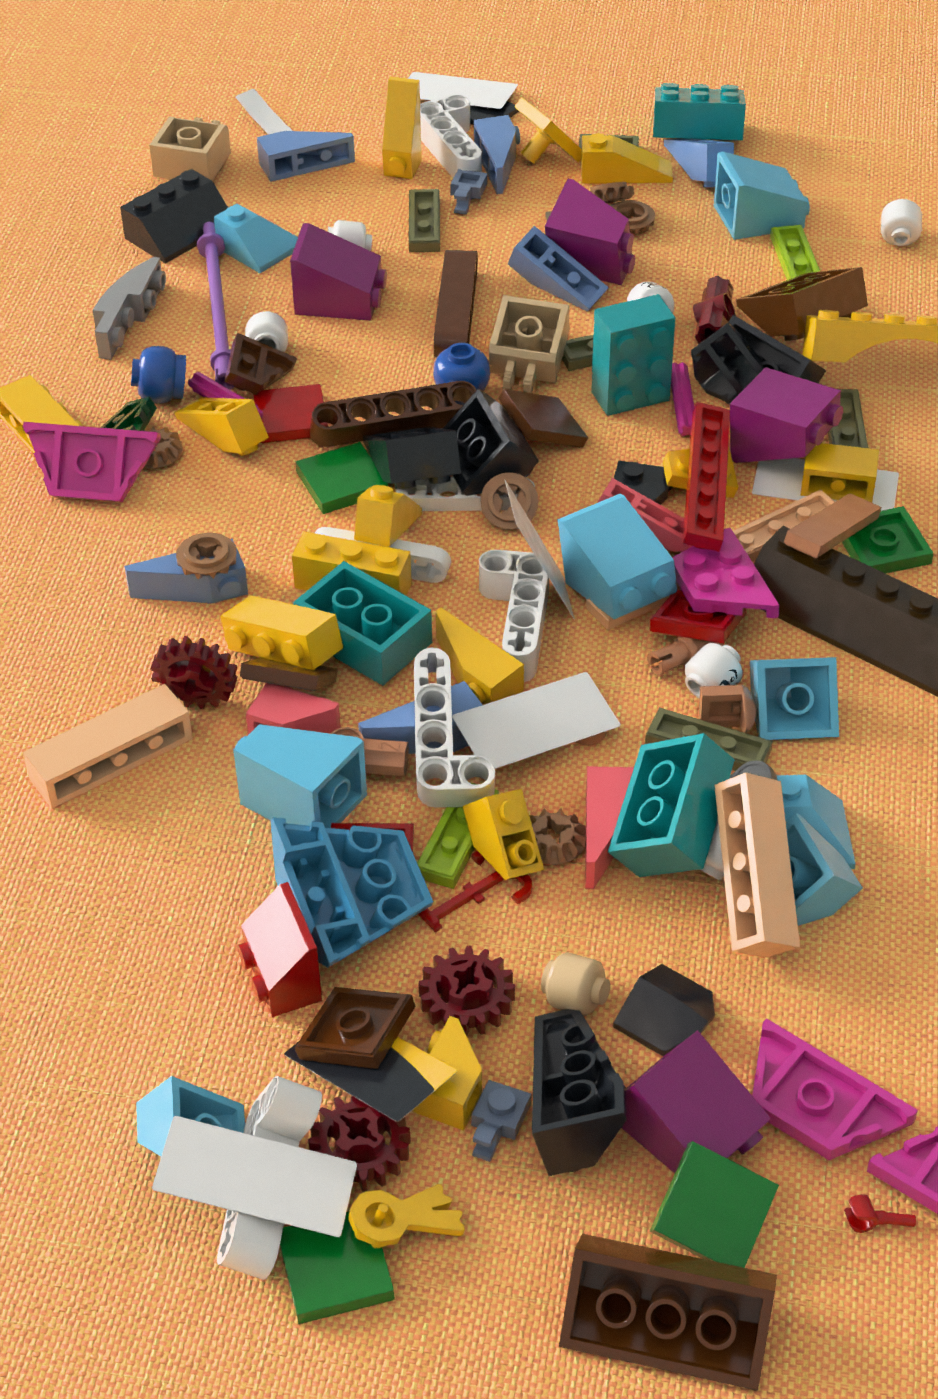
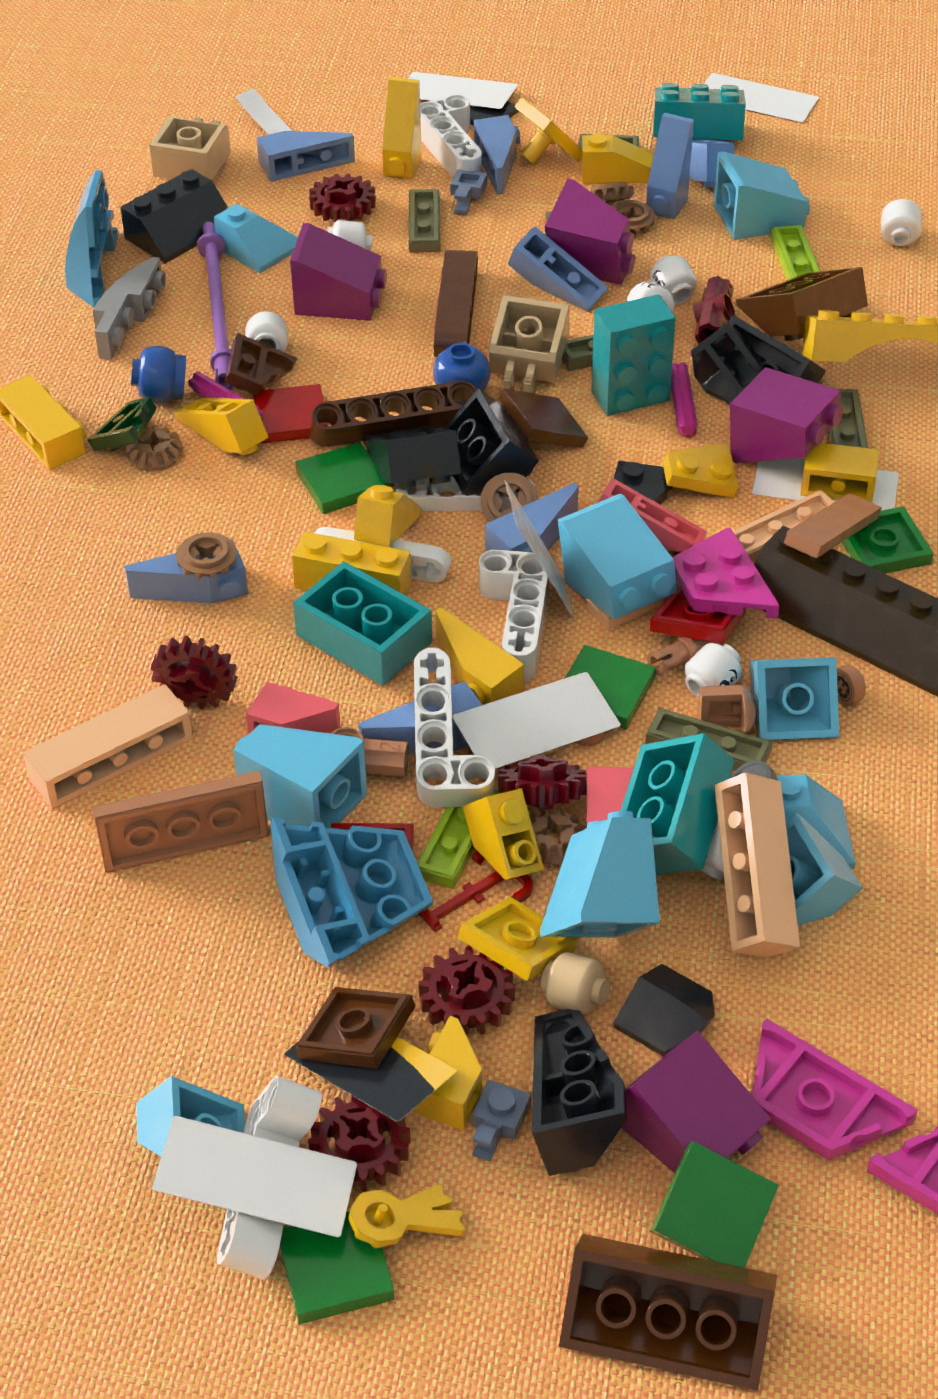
dark pink wing [23,422,161,502] -> none
yellow brick [220,595,343,670] -> none
slope [237,882,322,1017] -> none
reddish brown tile [240,657,338,691] -> none
red plate [683,402,730,552] -> none
red hand [844,1194,916,1233] -> none
none -> dark azure wedge [65,170,119,308]
none -> nougat tile [92,771,269,872]
none -> dark red gear [309,173,376,223]
none -> yellow tile [457,897,579,982]
none -> medium blue slope [485,482,579,553]
none -> dark red gear [498,755,586,810]
none -> medium azure slope [540,811,660,938]
none -> green tile [564,645,656,730]
none -> medium blue slope [646,113,694,219]
none -> white head [650,255,697,305]
none -> white sticker [704,73,819,122]
none -> nougat tile [837,664,866,706]

